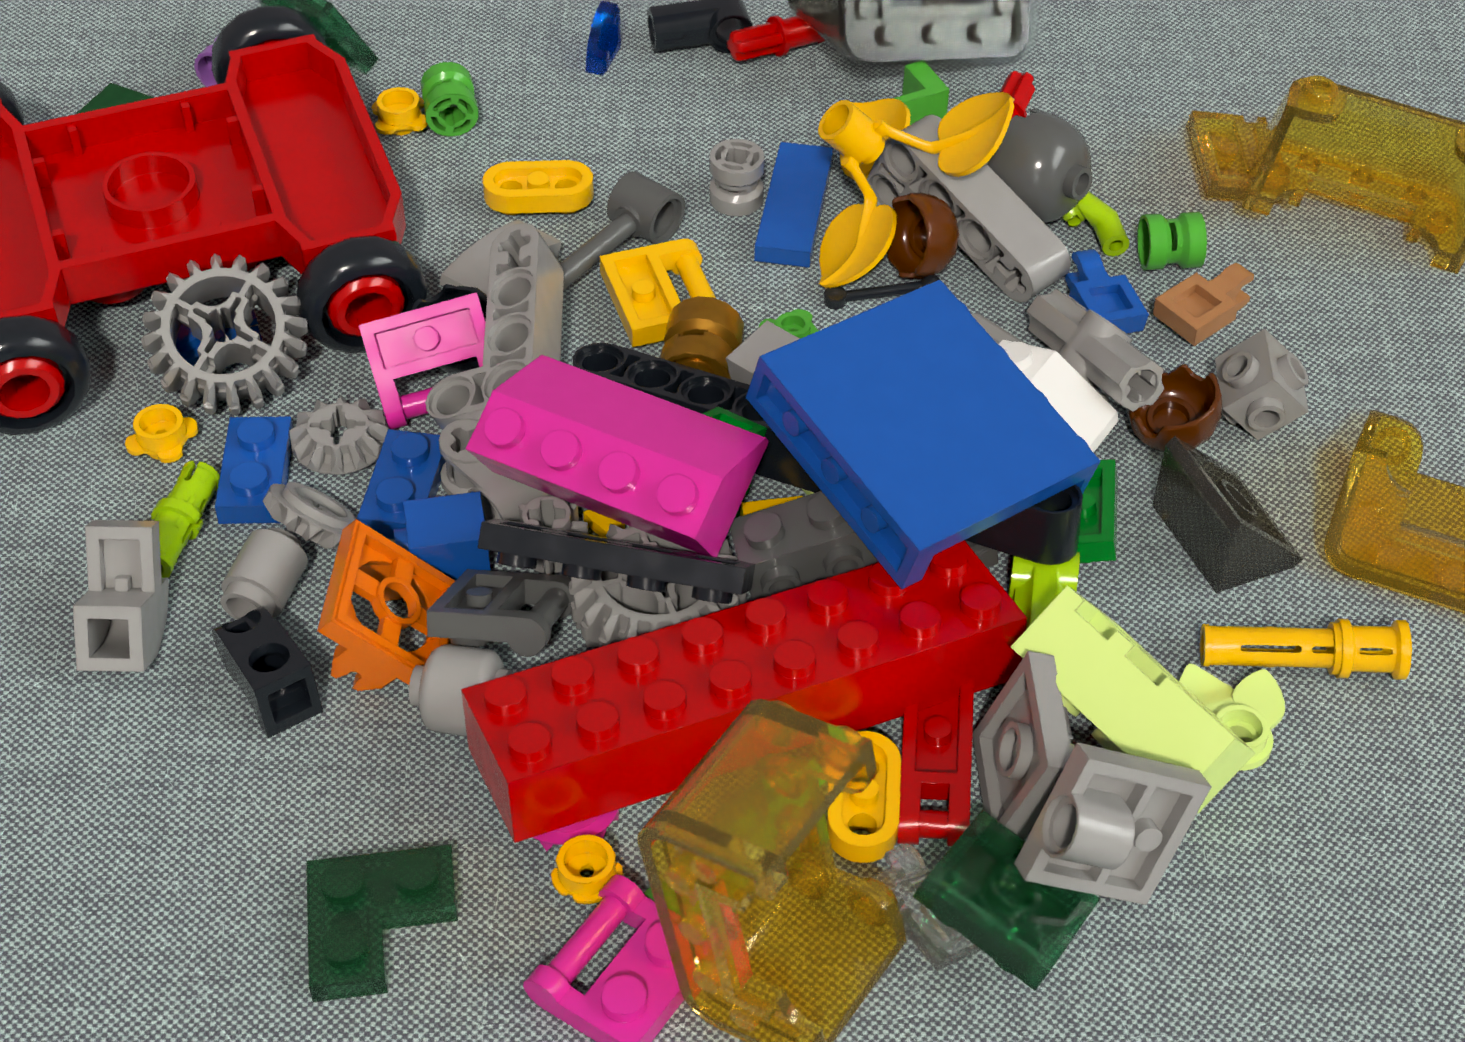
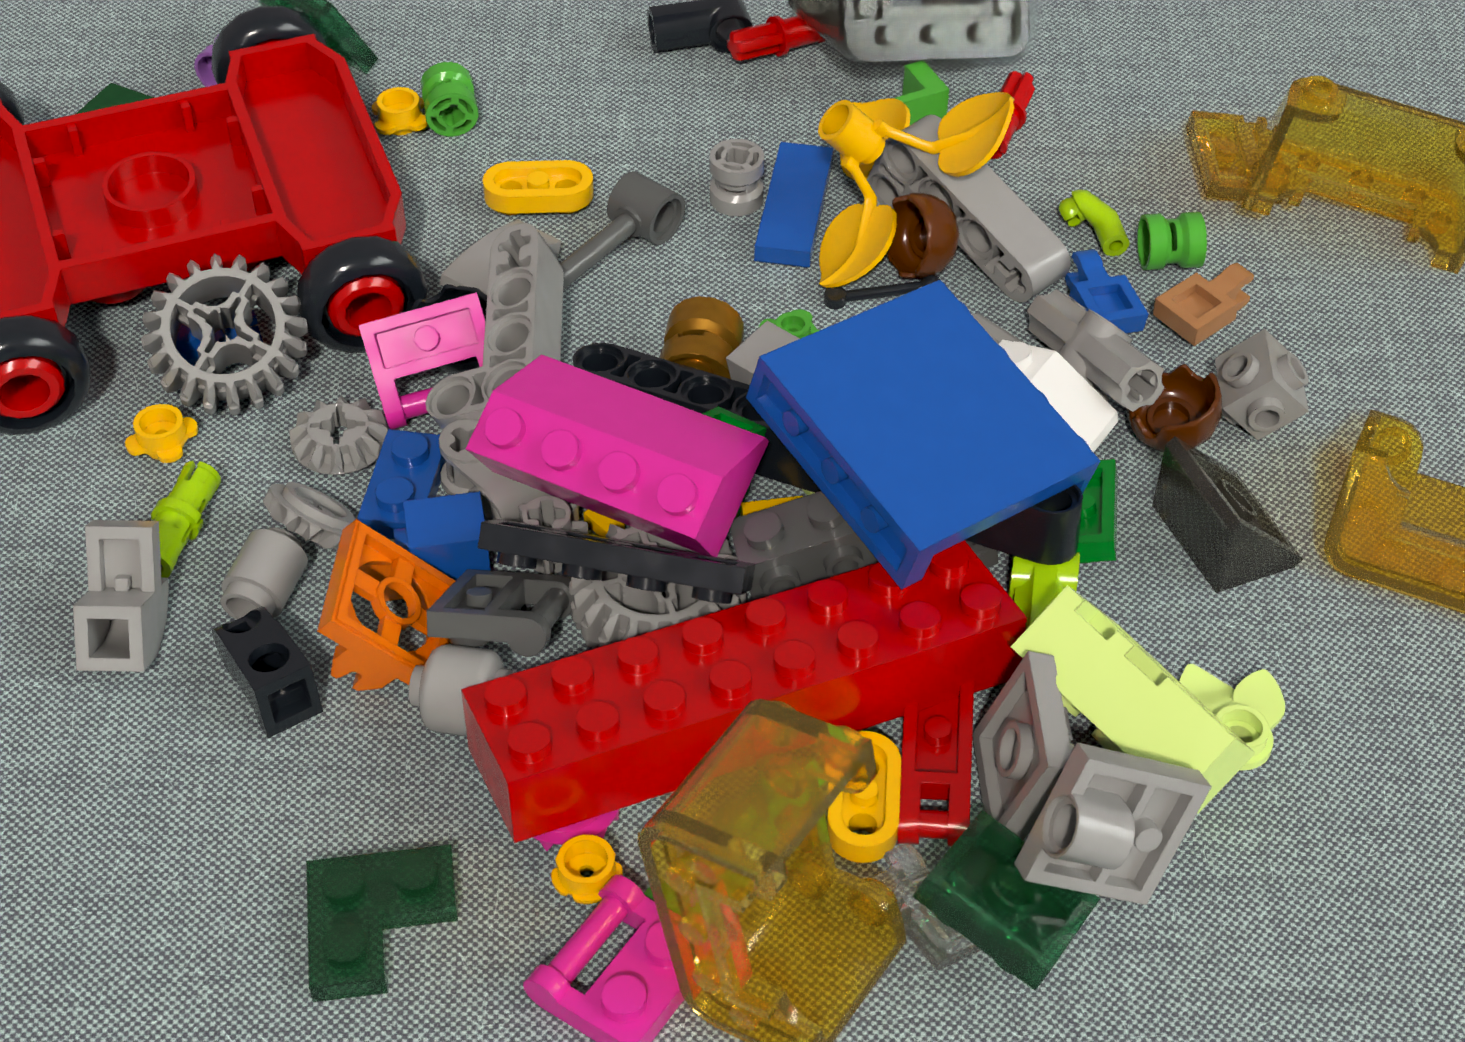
blue plate [215,416,293,524] -> none
clear blue tile [586,1,621,75] -> none
yellow plate [599,239,716,347] -> none
dark grey cylinder [987,108,1092,223] -> none
yellow pin [1199,619,1412,680] -> none

